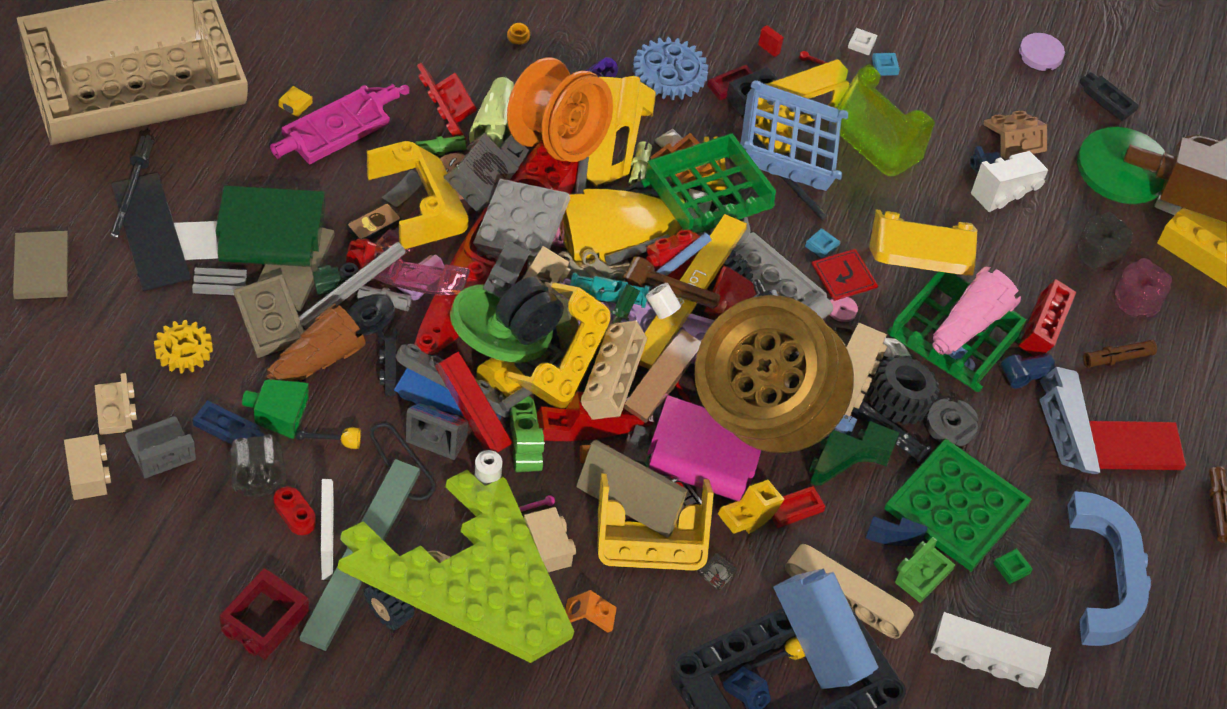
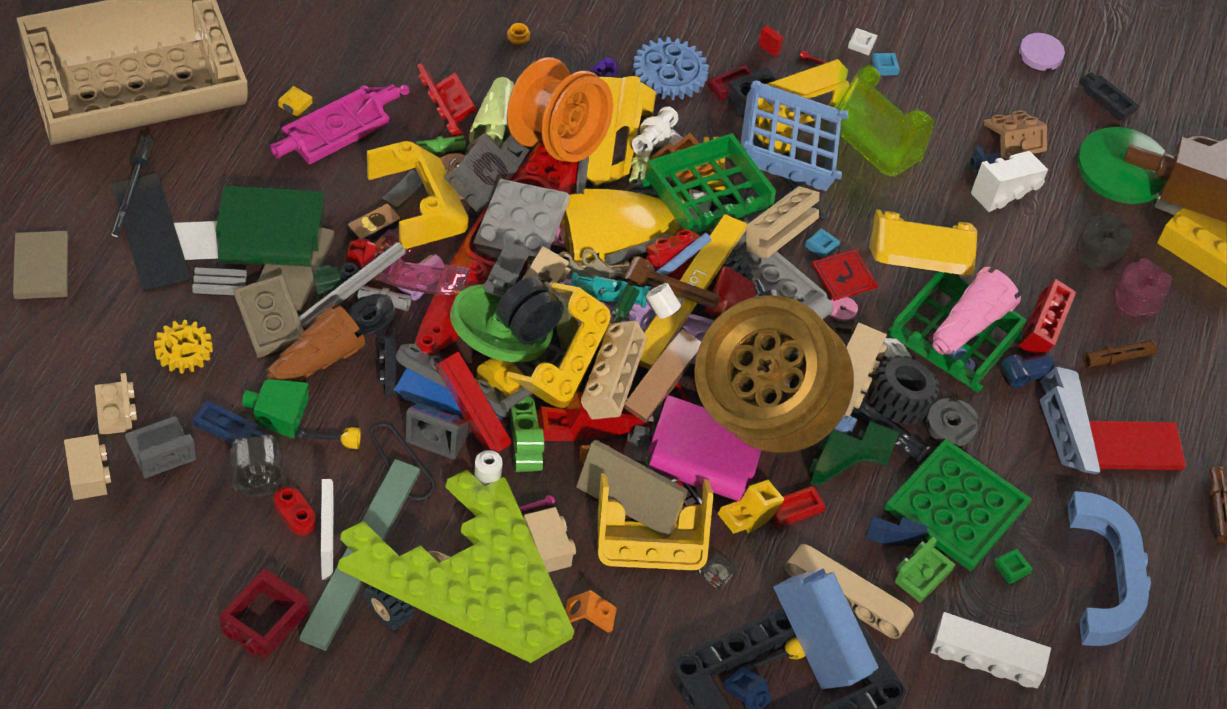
none -> white piece [632,107,678,156]
none -> tan brick [746,186,819,258]

